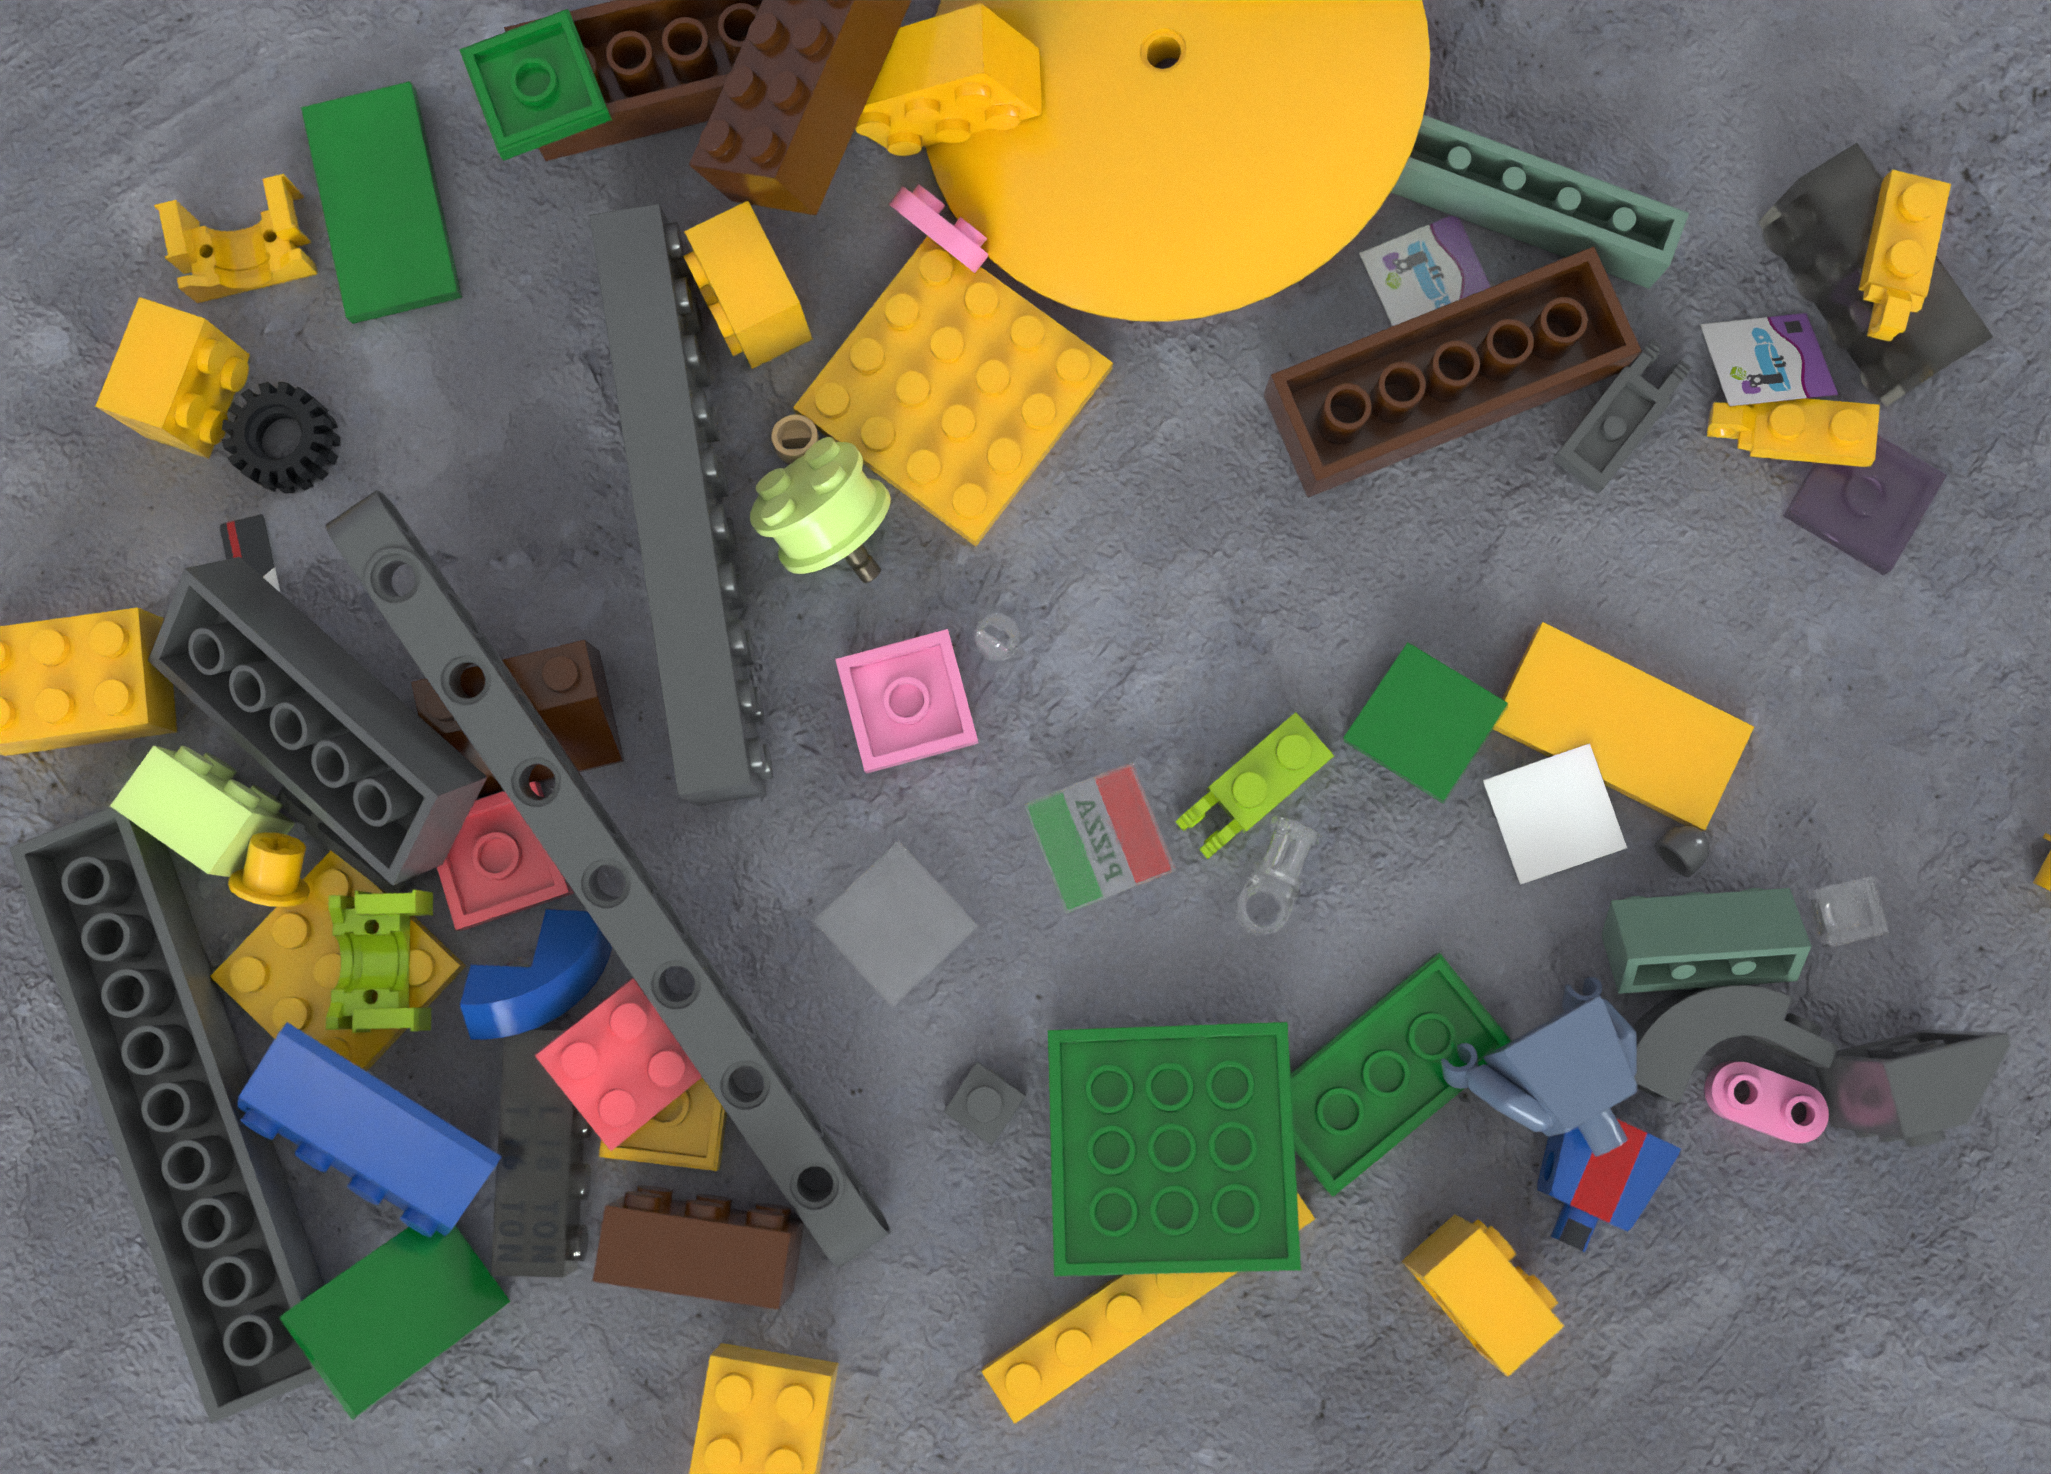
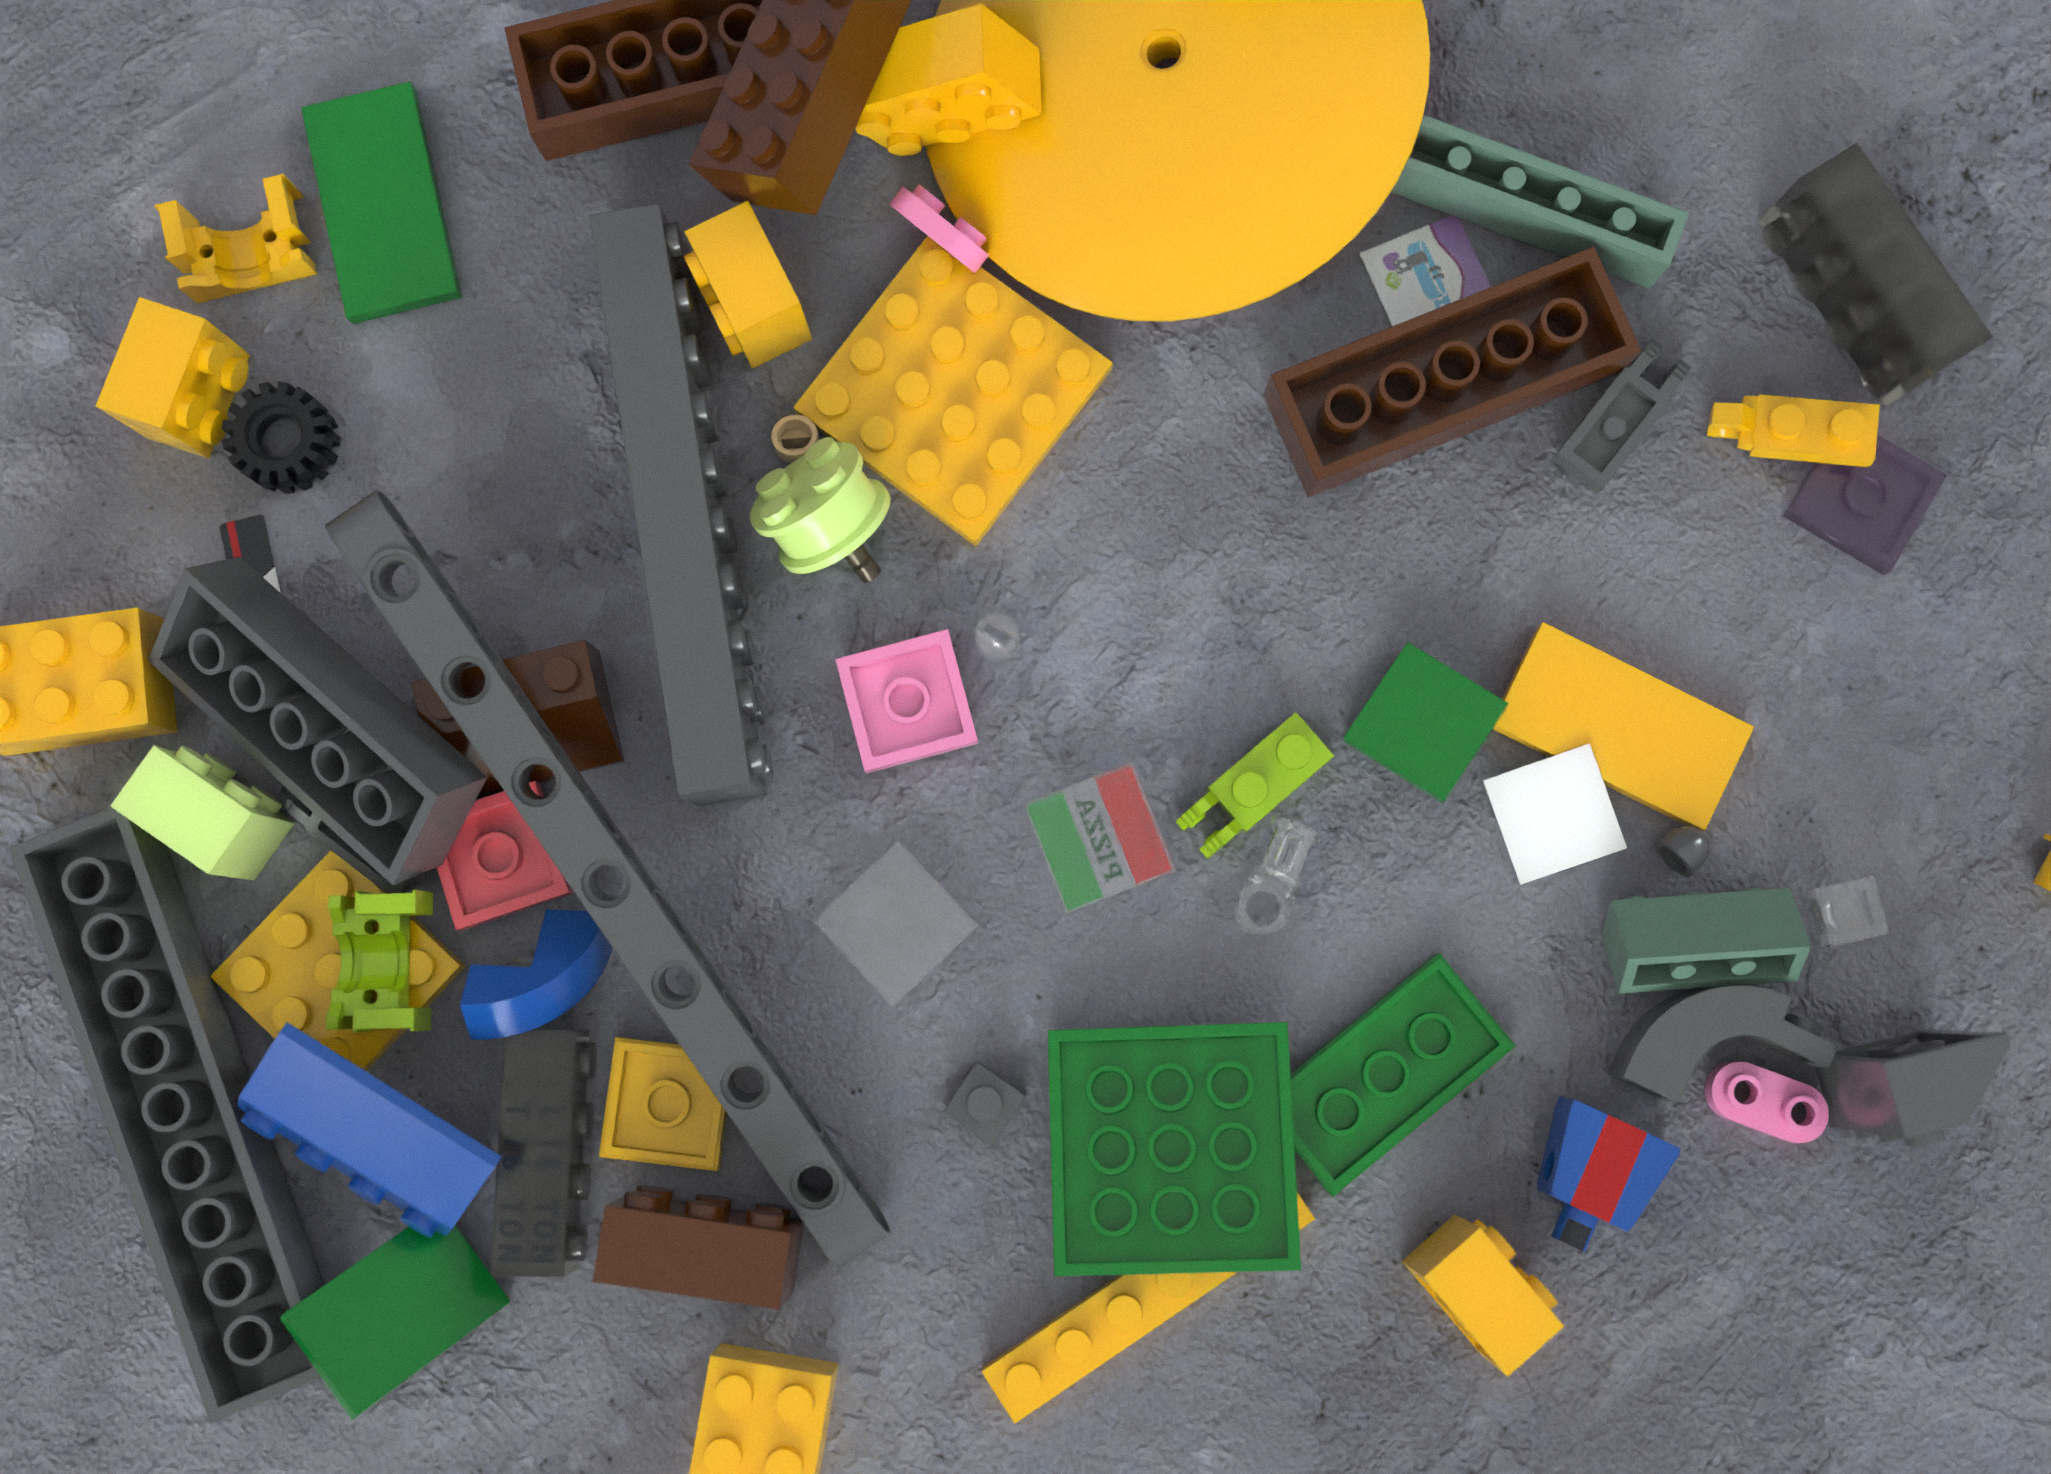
yellow piece [228,832,310,907] -> none
green tile [459,9,612,161] -> none
coral plate [534,978,702,1151] -> none
sand blue torso [1441,977,1637,1156] -> none
sticker [1700,313,1838,407] -> none
yellow hinge [1858,169,1951,342] -> none

